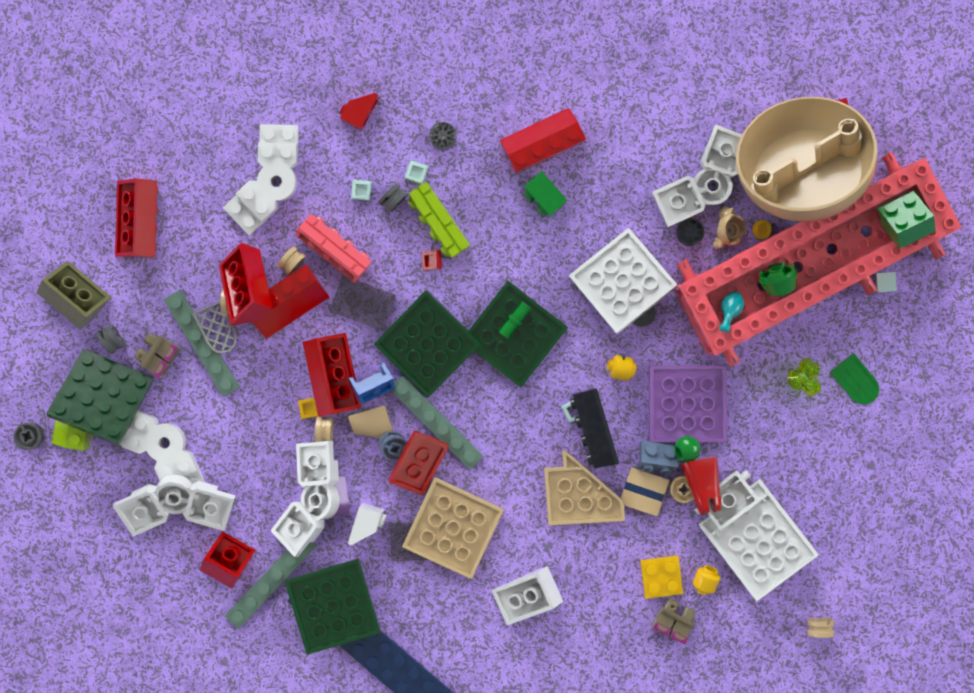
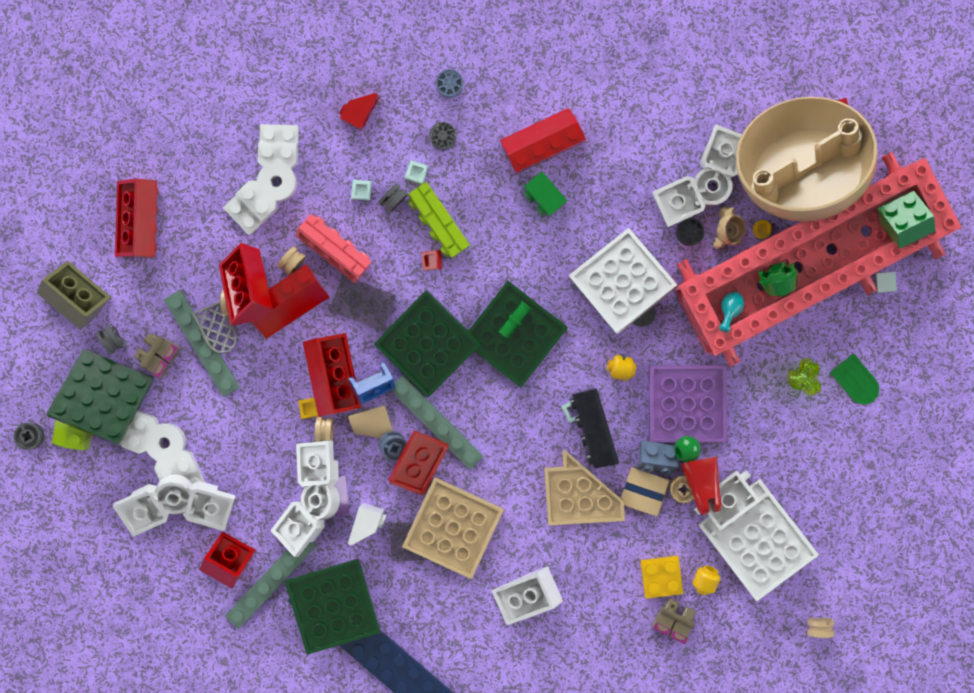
none -> sand blue wheel [436,69,463,98]

